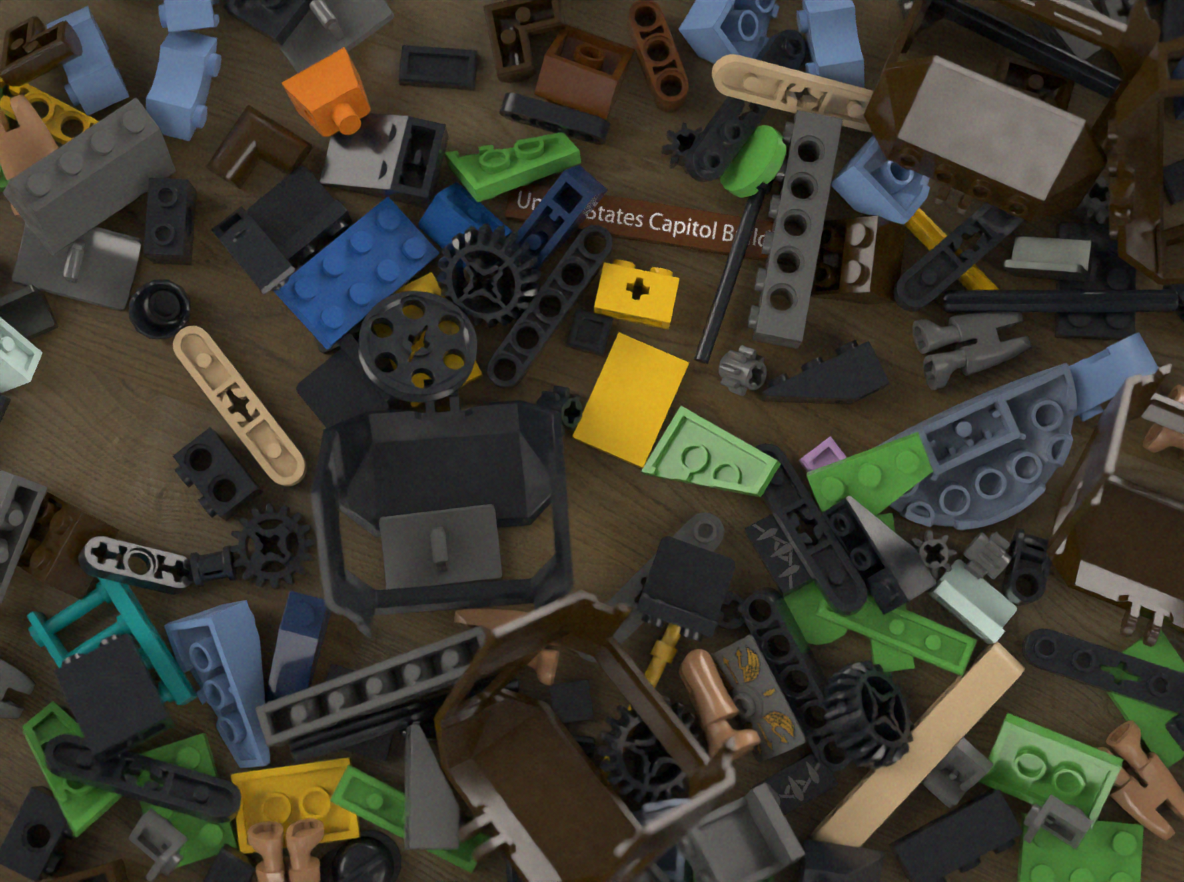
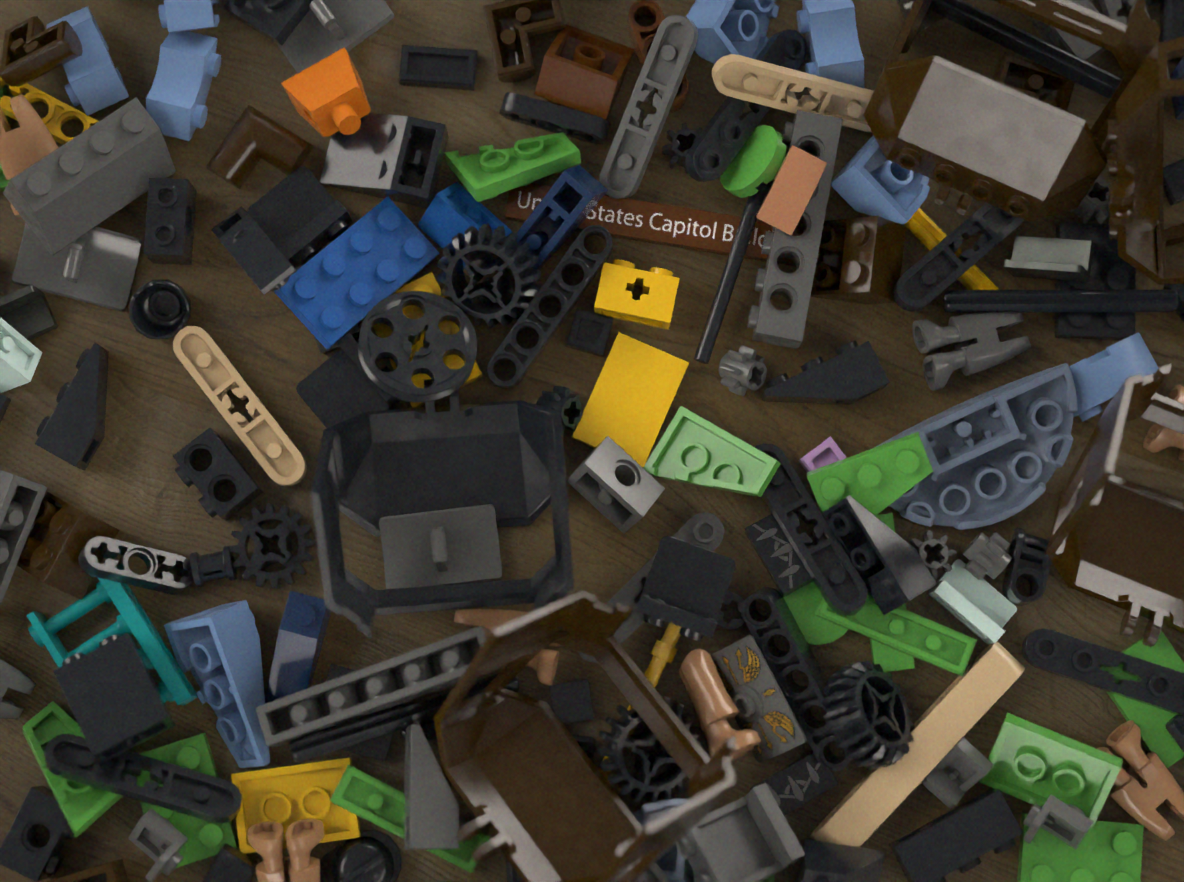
none -> black slope [35,342,109,471]
none -> dark grey brick [567,436,665,533]
none -> dark grey piece [599,15,698,199]
none -> nougat slope [756,145,827,236]

